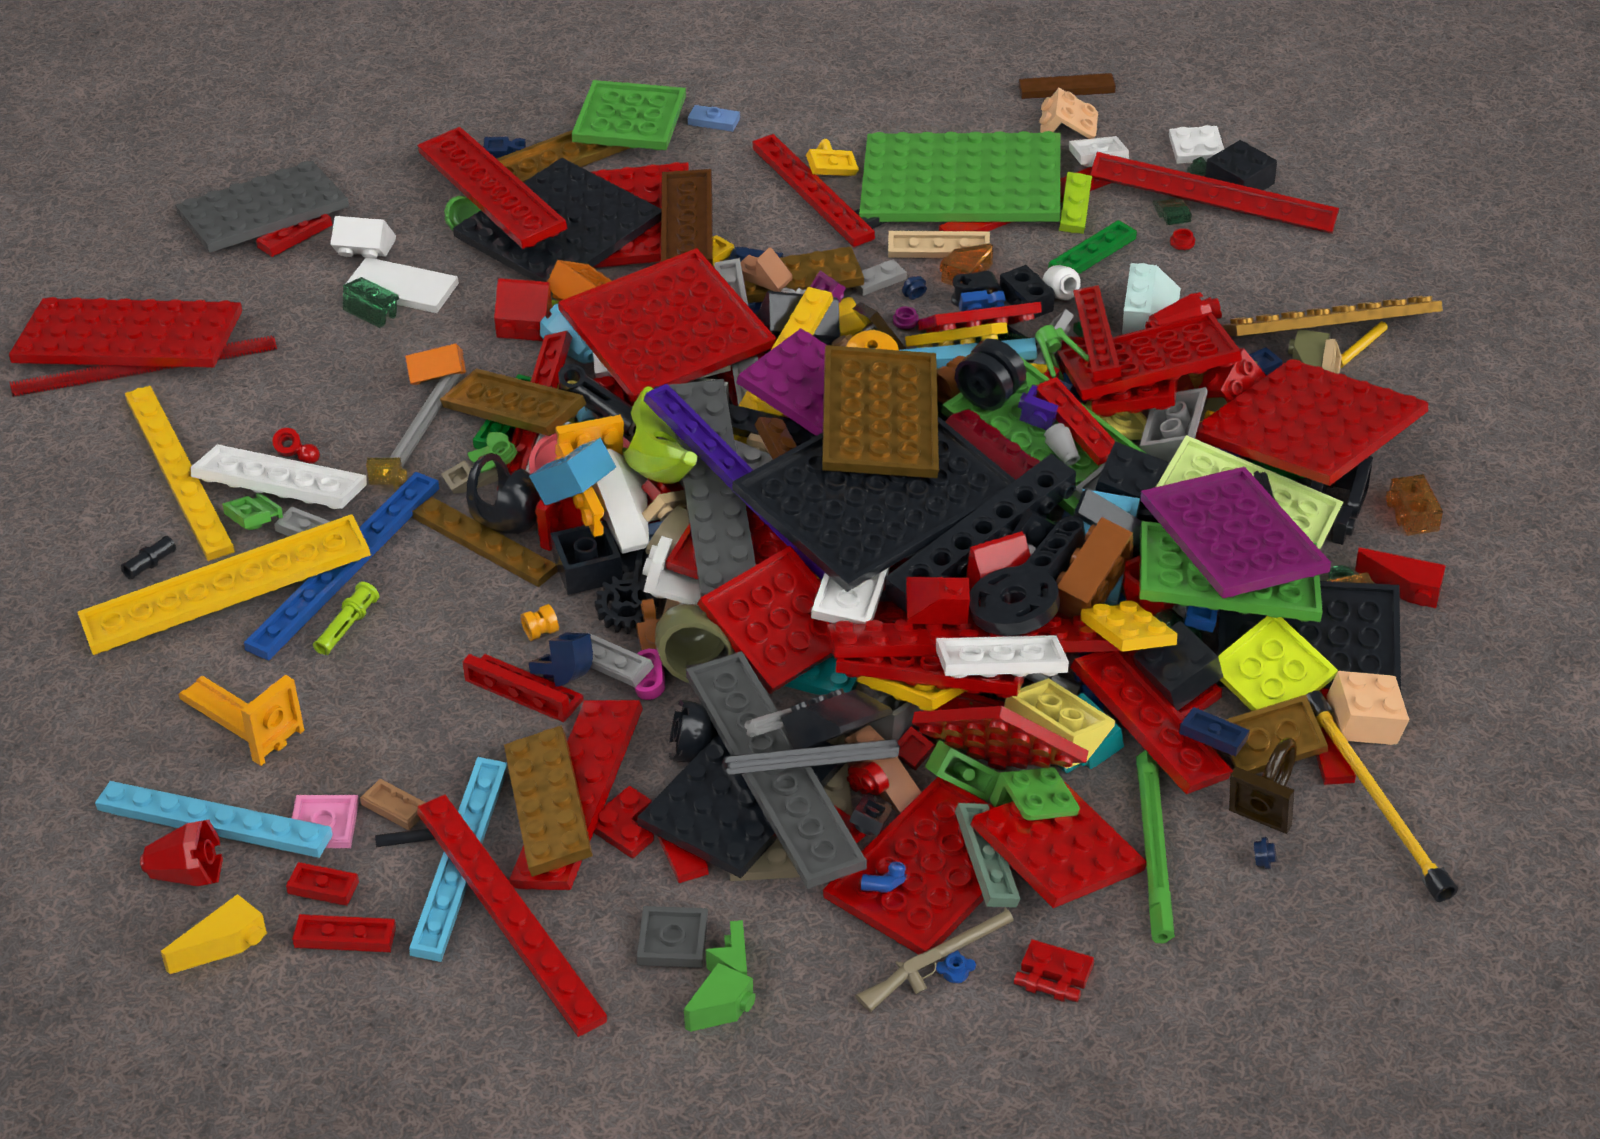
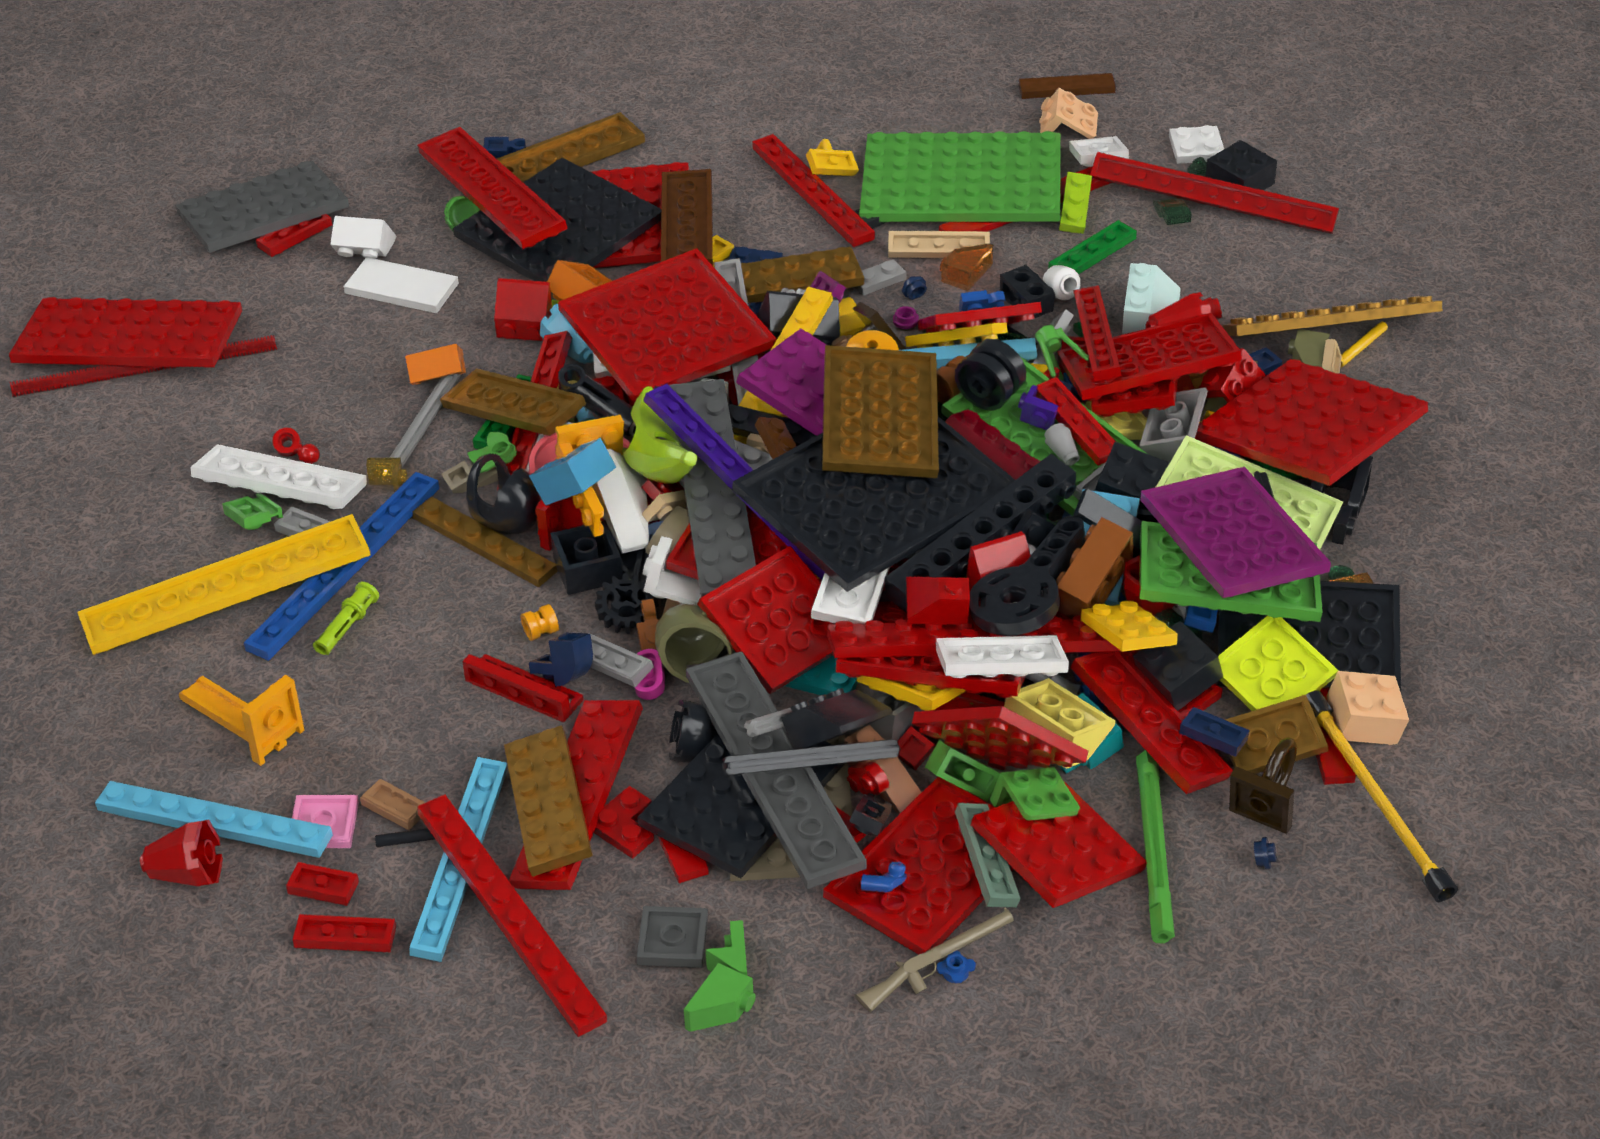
black pin [121,536,176,579] -> none
yellow plate [125,385,235,561] -> none
yellow slope [161,894,267,974] -> none
clear green hinge [343,277,399,328] -> none
bright green plate [572,80,686,150] -> none
medium blue plate [687,105,740,132] -> none
nougat slope [741,247,792,292] -> none
black piece [951,271,1002,307] -> none
red plate [1014,939,1094,1003] -> none
red plate [1170,228,1195,250] -> none
red slope [1355,547,1446,608] -> none
clear orange brick [1386,474,1443,536] -> none

